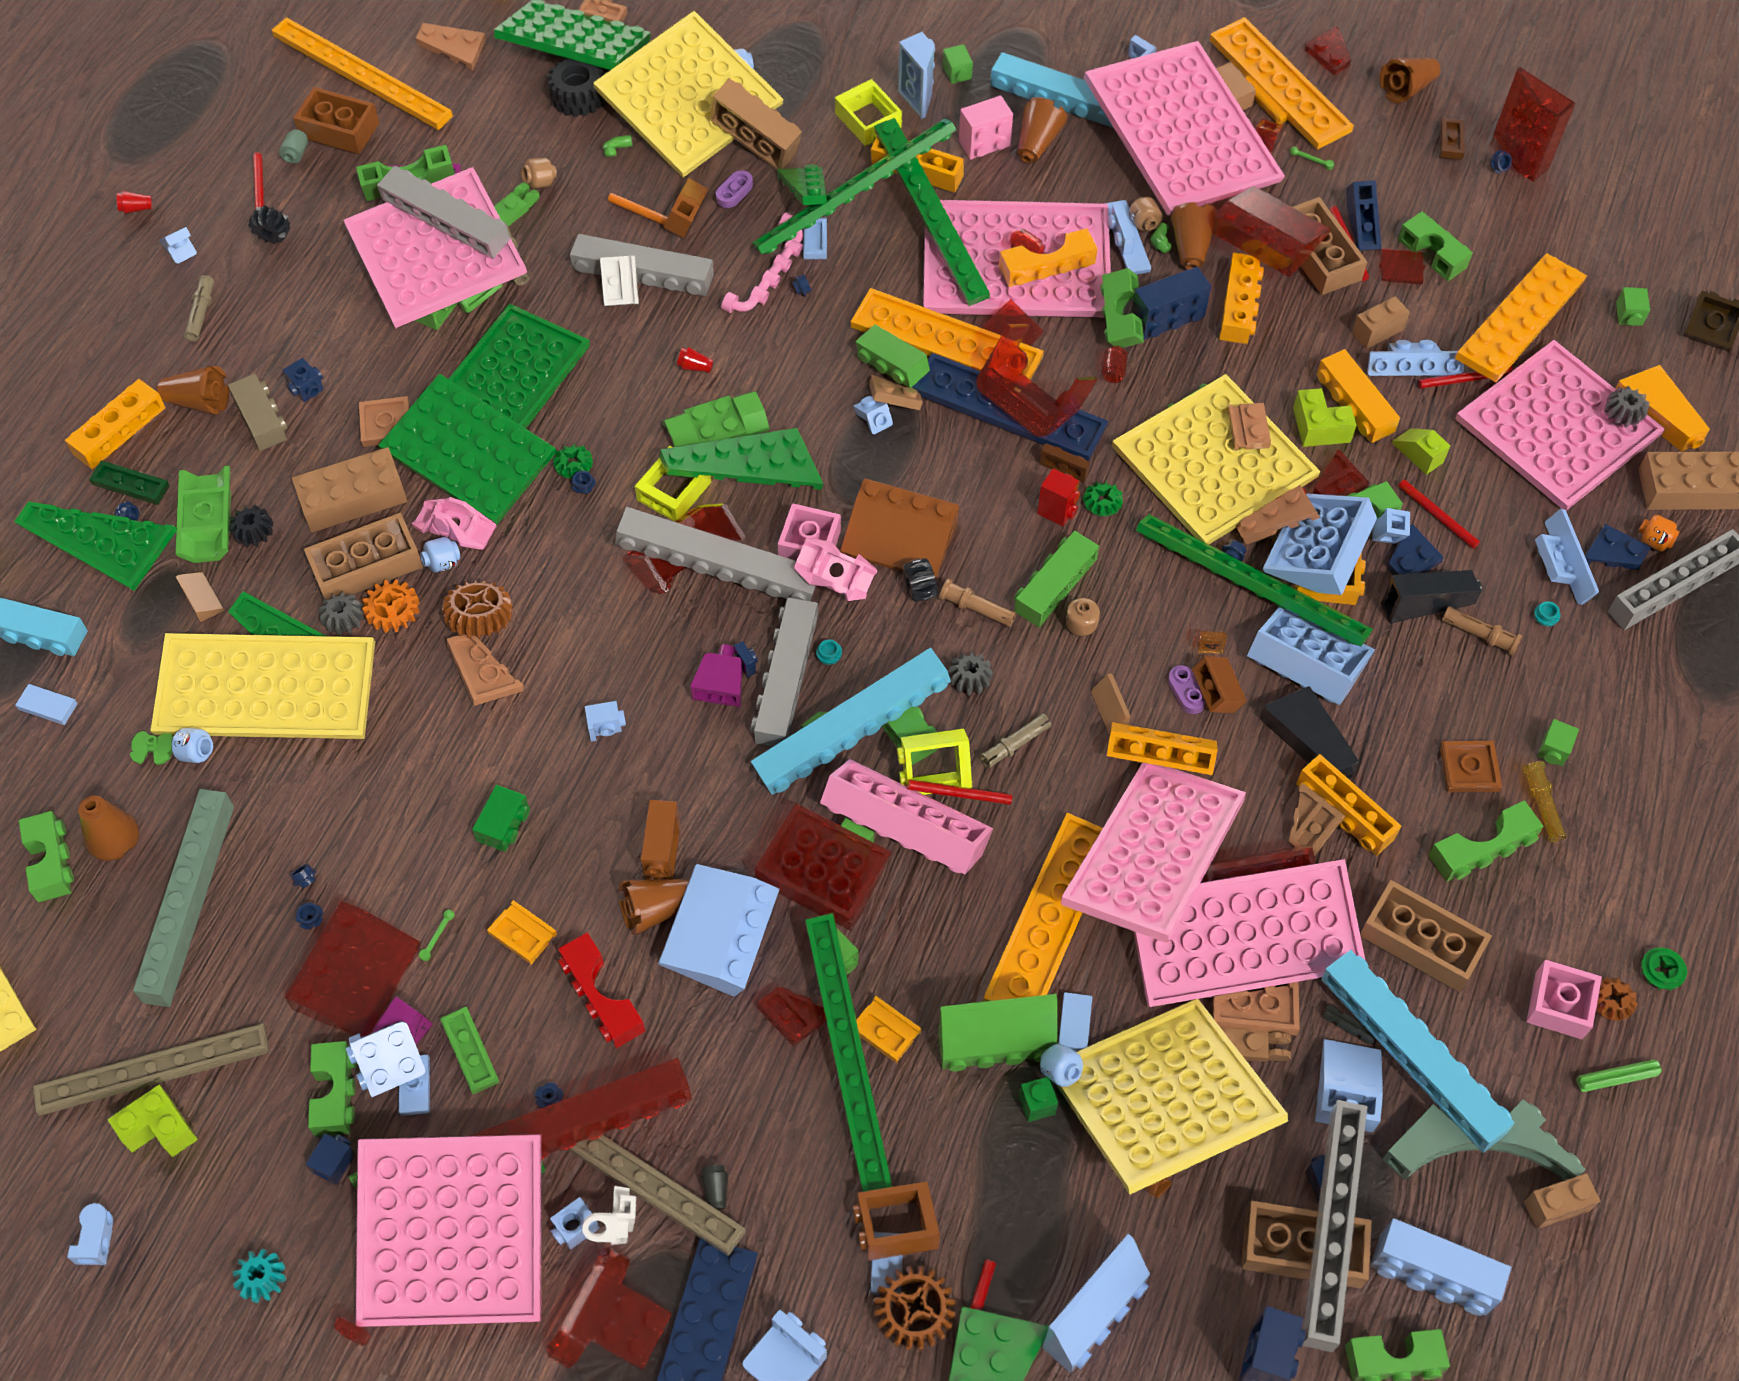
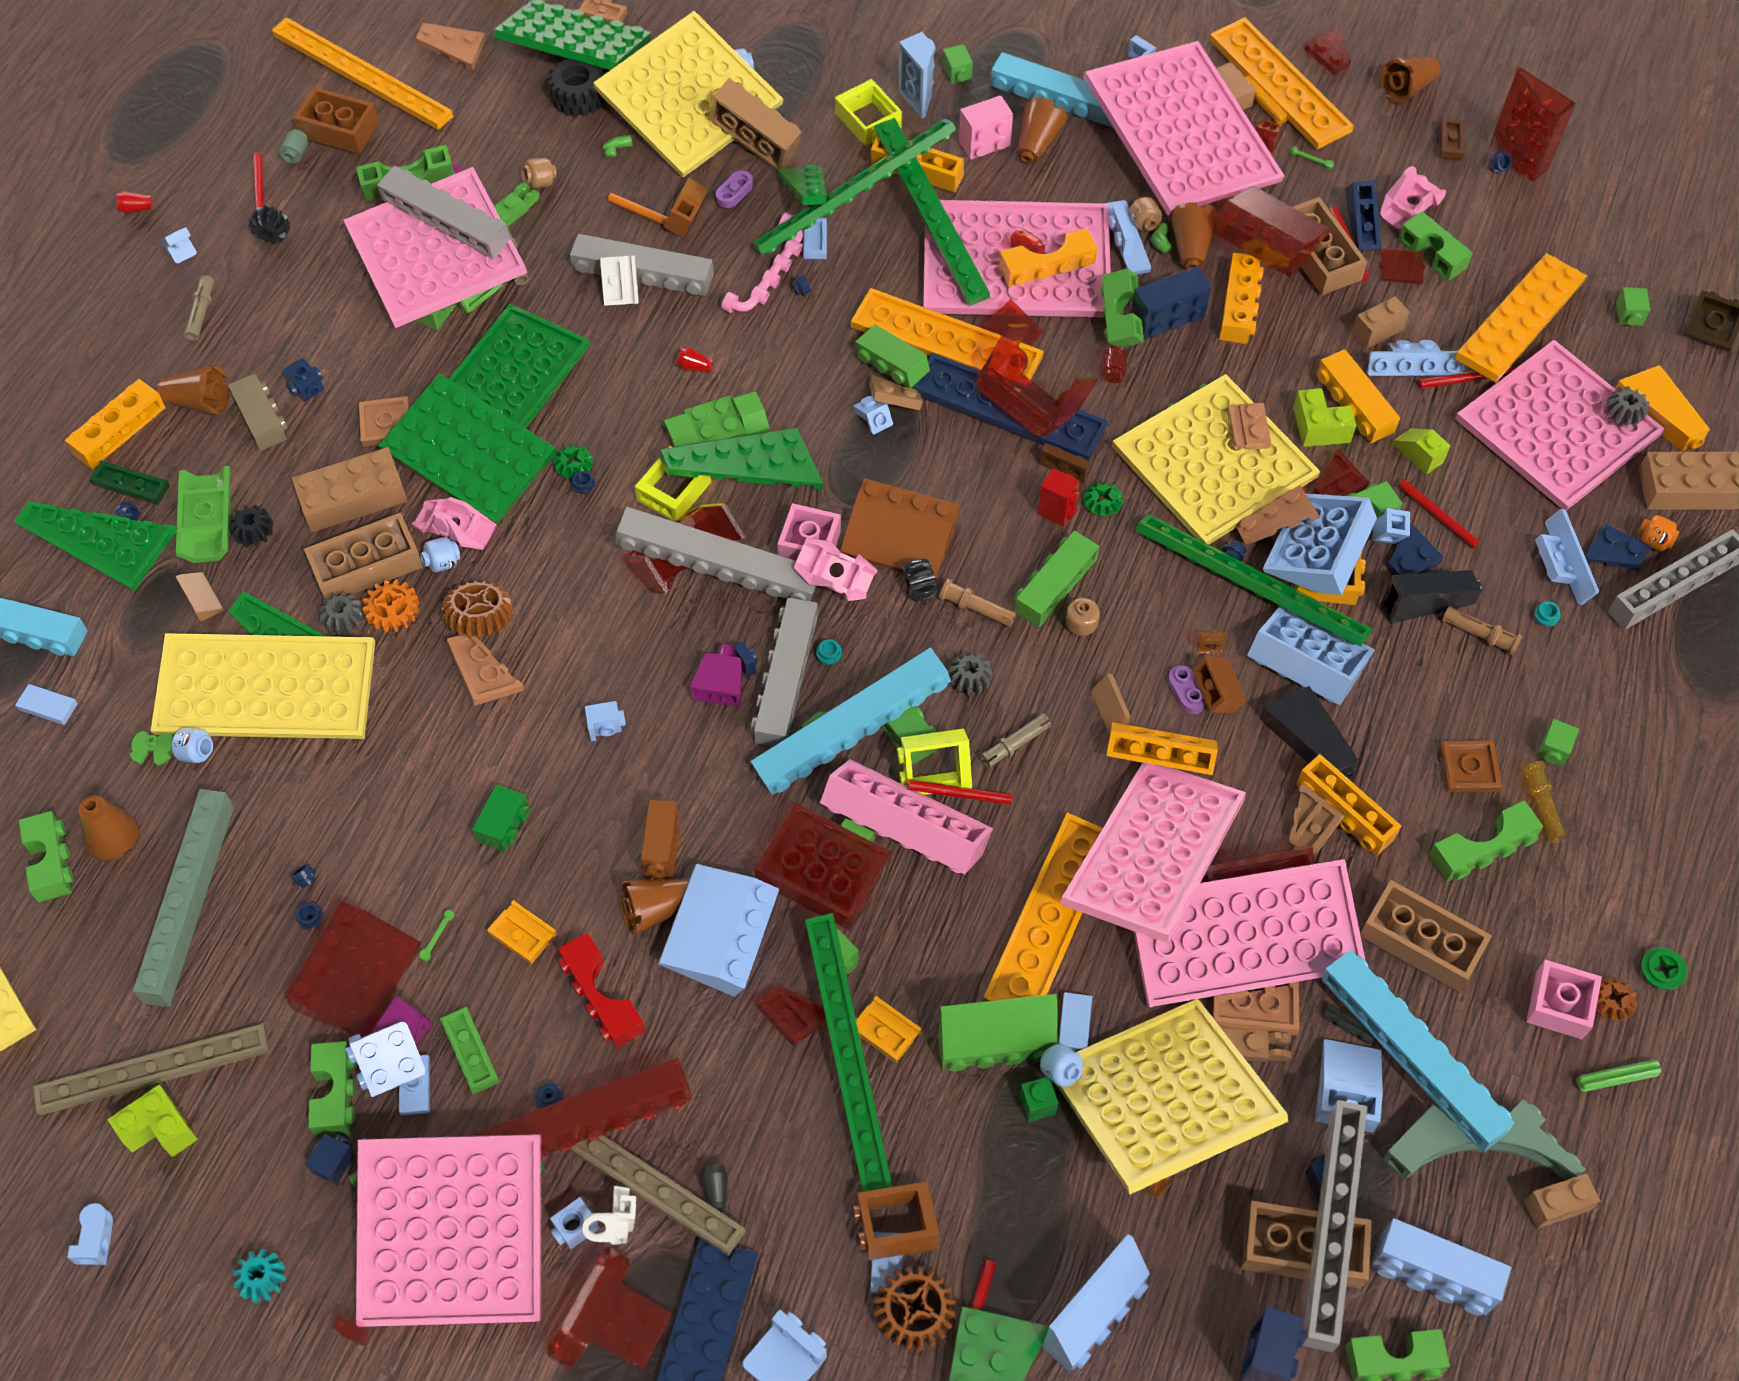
none -> bright pink piece [1379,166,1446,232]

